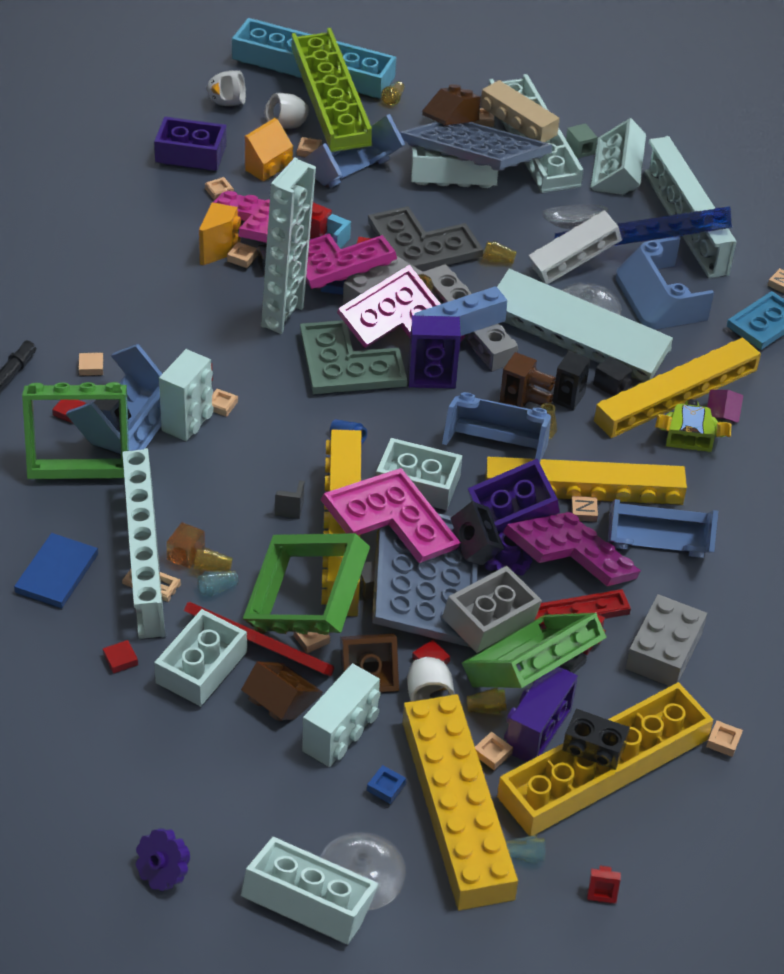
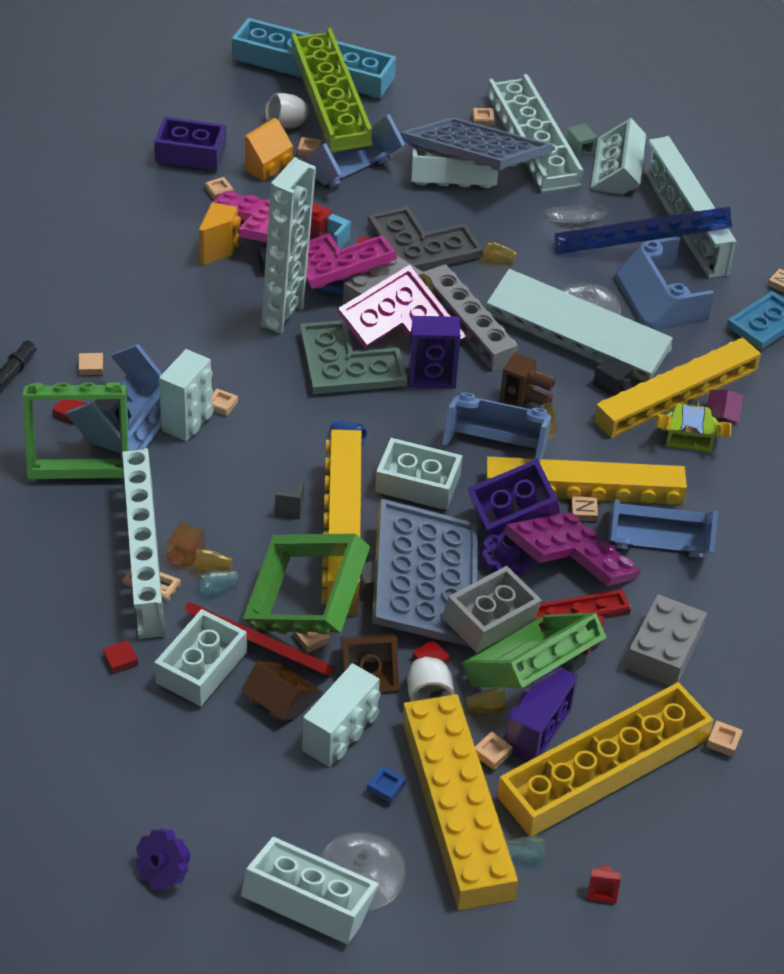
blue tile [14,533,98,608] -> none
white piece [206,71,246,106] -> none
light nougat plate [227,242,258,268] -> none
dark pink plate [321,468,461,563] -> none
clear yellow cone [381,81,405,106] -> none
medium blue brick [414,286,507,336] -> none
reddish brown slope [422,84,481,125] -> none
black brick [450,501,504,565] -> none
tan brick [480,80,560,142] -> none
white brick [529,210,622,285] -> none
black brick [552,351,591,411] -> none
black brick [562,708,630,770] -> none

